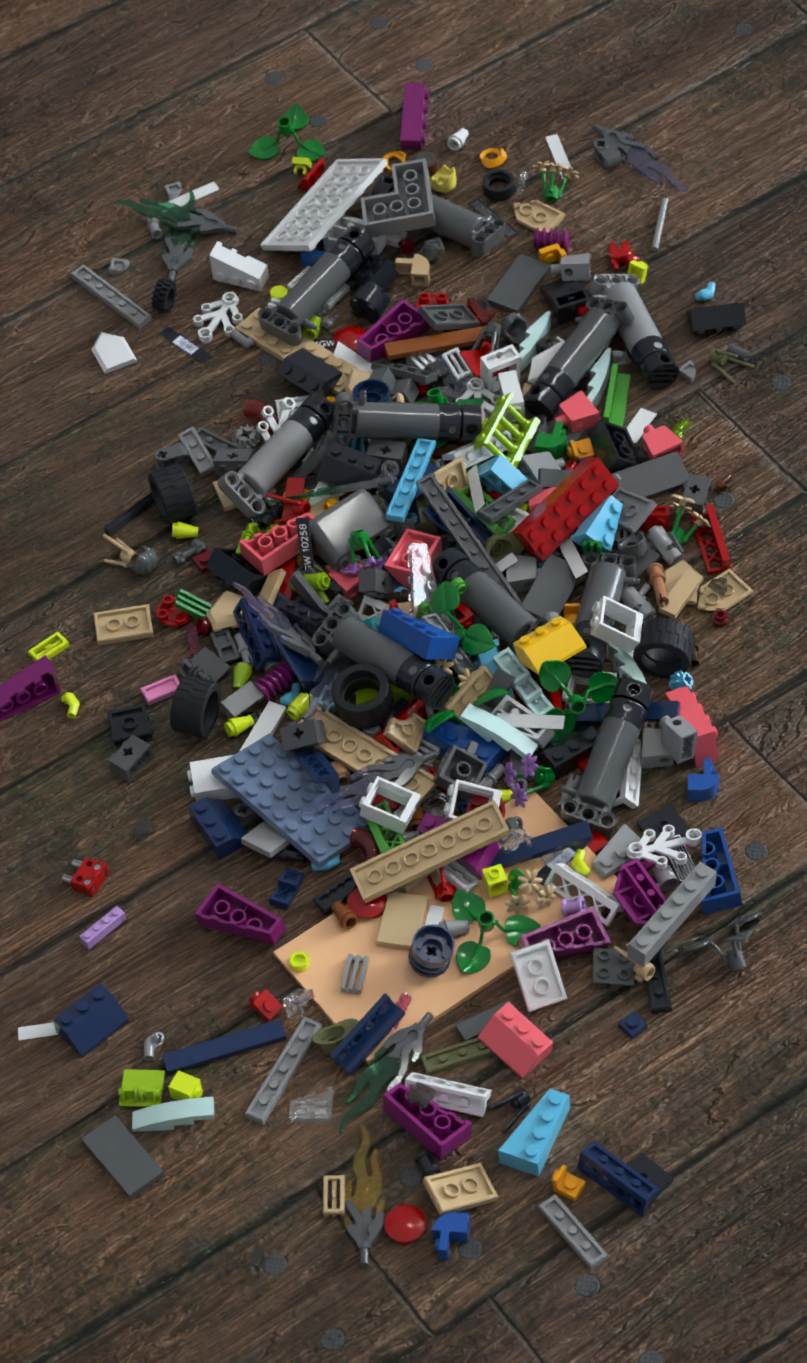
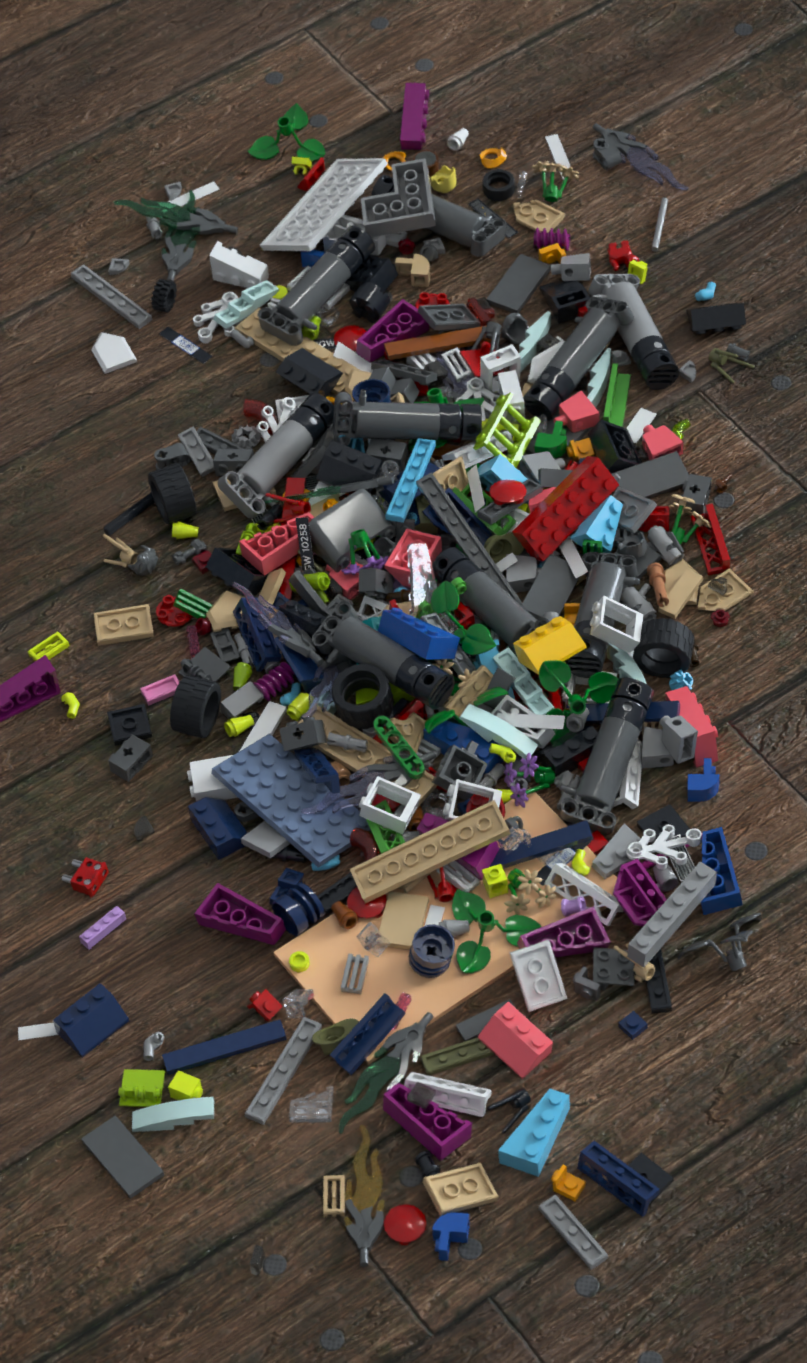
none -> light aqua slope [214,280,279,329]
none -> dark blue wheel [271,882,325,936]
none -> light grey pin [327,732,368,753]
none -> clear bracket [357,922,390,957]
none -> green beam [374,716,425,779]
none -> red dish [489,479,527,505]
none -> neon yellow arm [489,743,516,763]
none -> light grey tile [554,770,573,789]
none -> light grey cone [566,707,589,732]
none -> flat silver bracket [573,966,600,1001]

